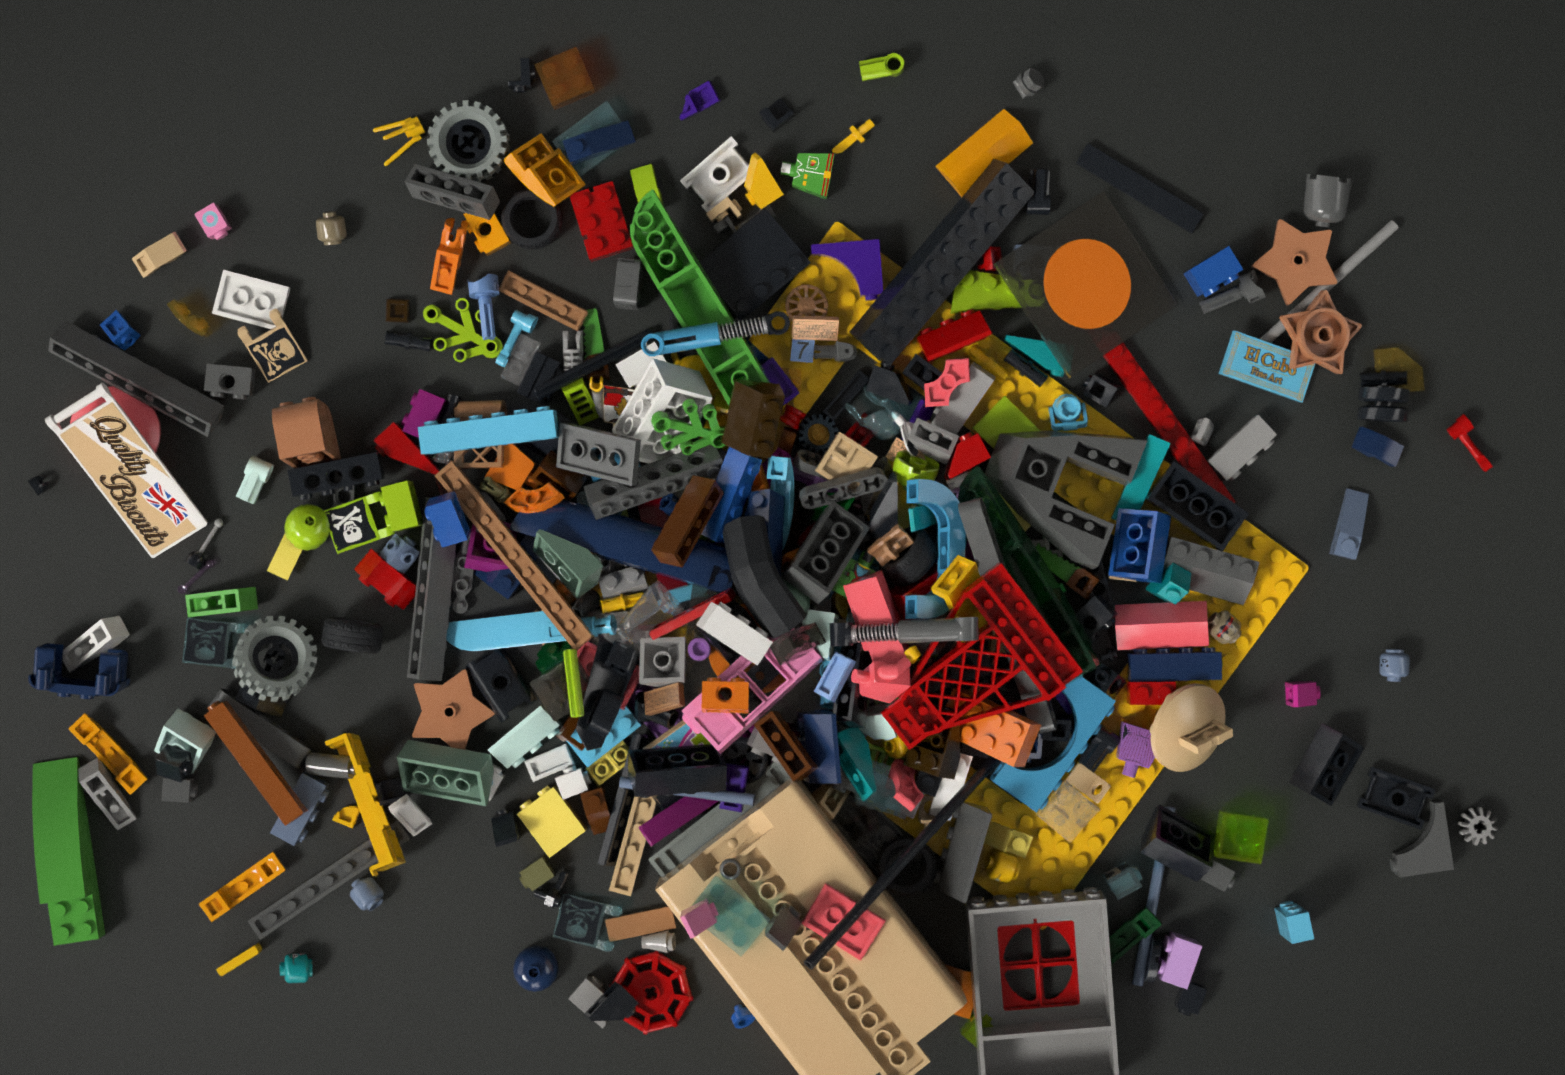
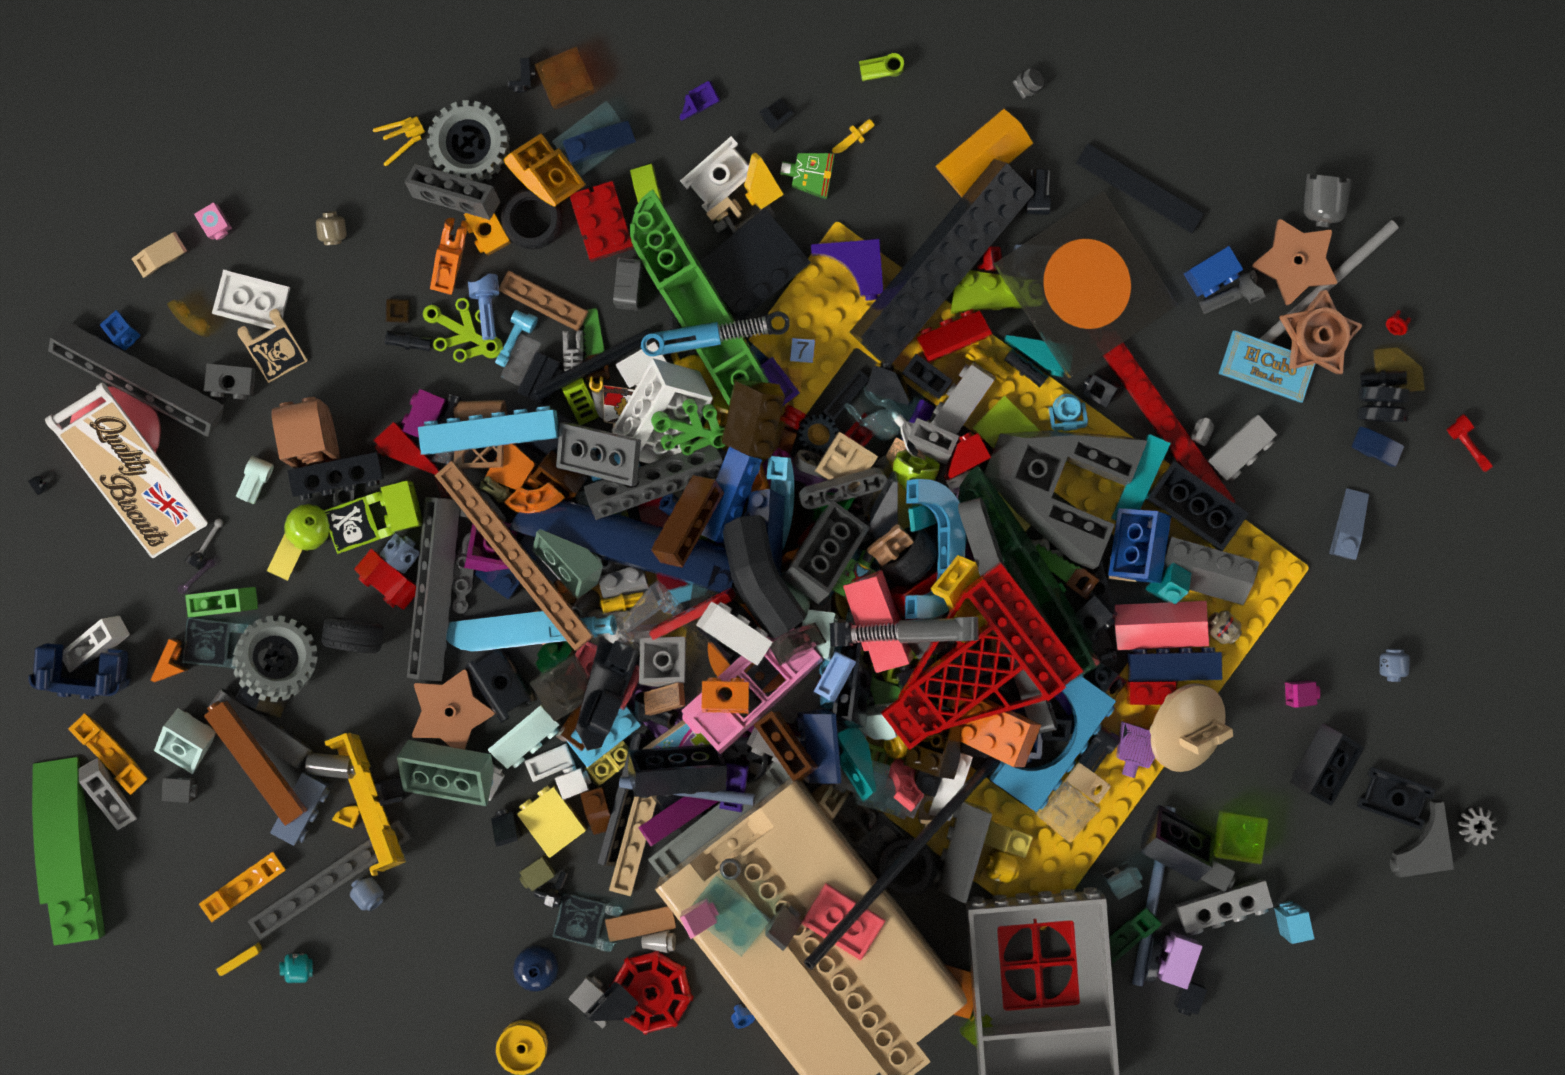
black brick [155,744,193,783] -> none
white tile [388,794,432,836] -> none
blue brick [424,491,471,548] -> none
lime axle [563,649,584,718] -> none
medium lavender tile [688,638,711,661] -> none
medium nougat wheel [785,284,828,322] -> none
light nougat tile [791,315,839,341] -> none
dark grey piece [814,341,858,362] -> none
coral torso [851,646,921,703] -> none
coral tile [924,358,970,407] -> none
none -> orange slope [150,638,188,682]
none -> yellow wheel [496,1020,548,1075]
none -> light grey brick [1175,878,1273,935]
none -> red plate [1386,310,1411,335]

